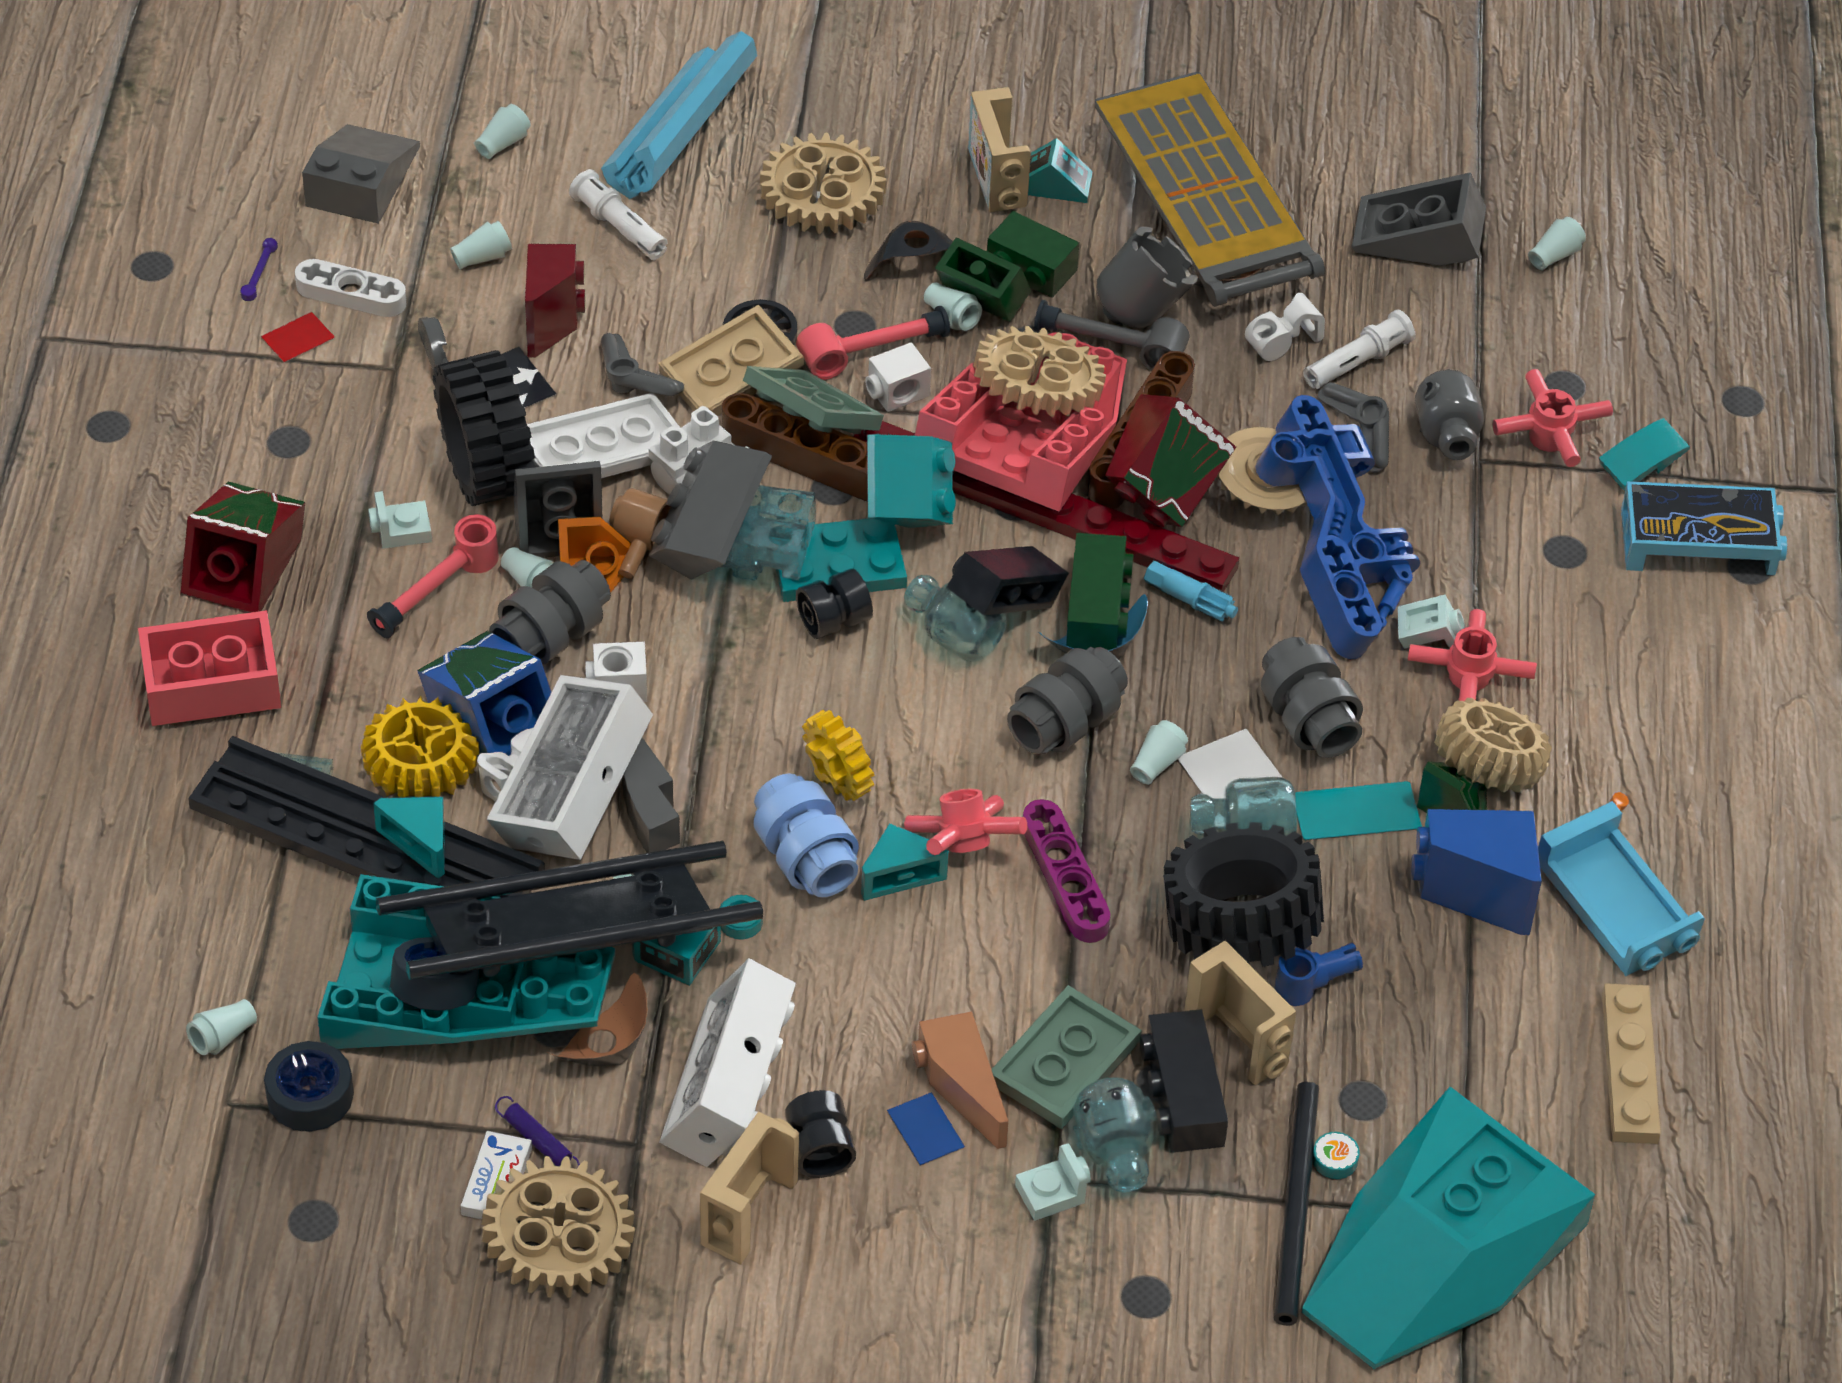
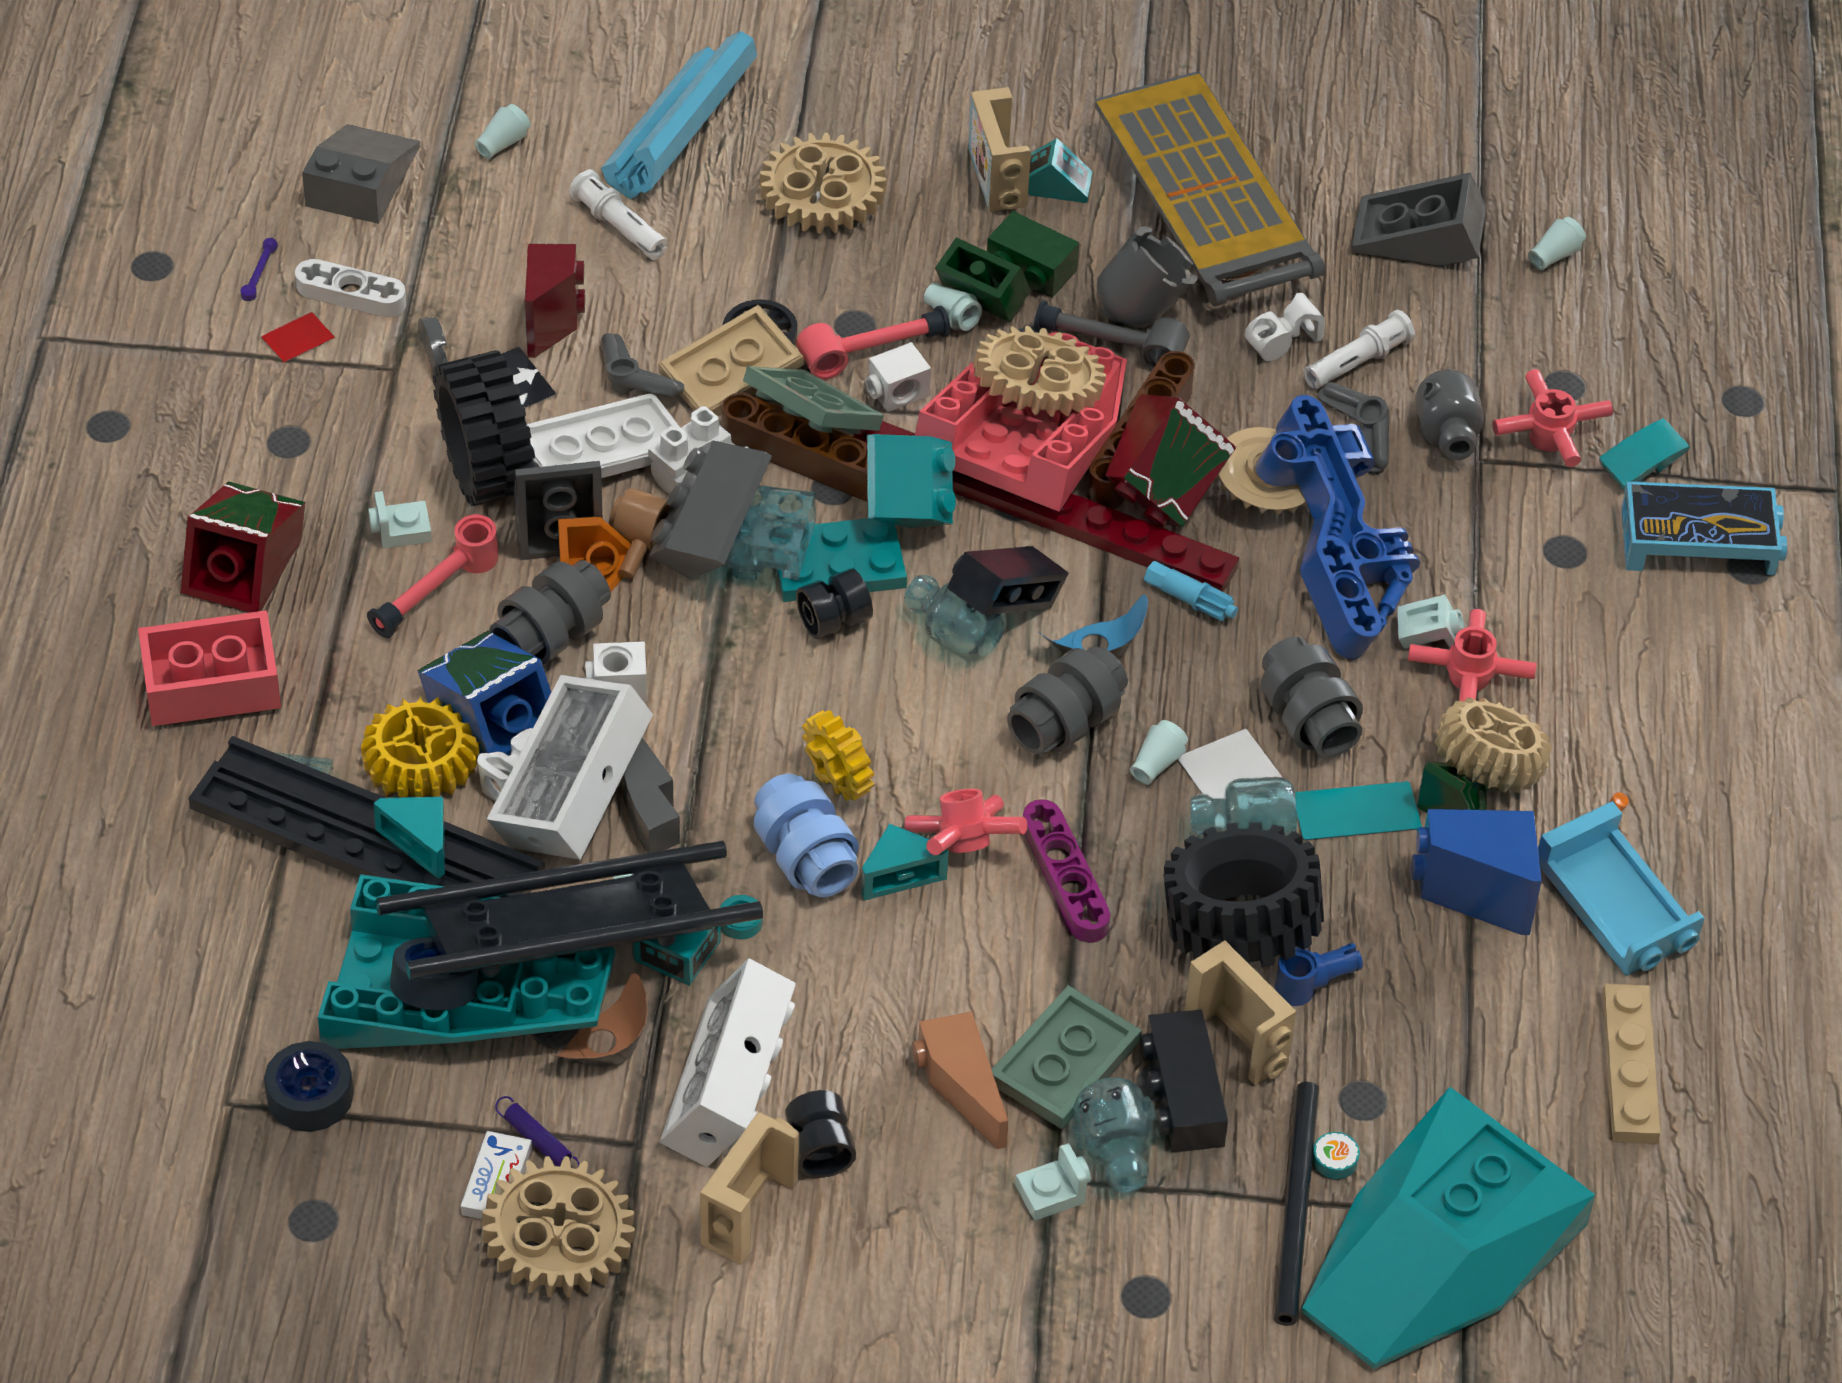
light aqua cone [186,999,257,1055] -> none
light aqua cone [450,221,512,269] -> none
light aqua cone [501,547,554,588] -> none
black piece [864,221,953,279] -> none
blue sticker [887,1092,965,1165] -> none
dark green brick [1066,533,1134,650] -> none

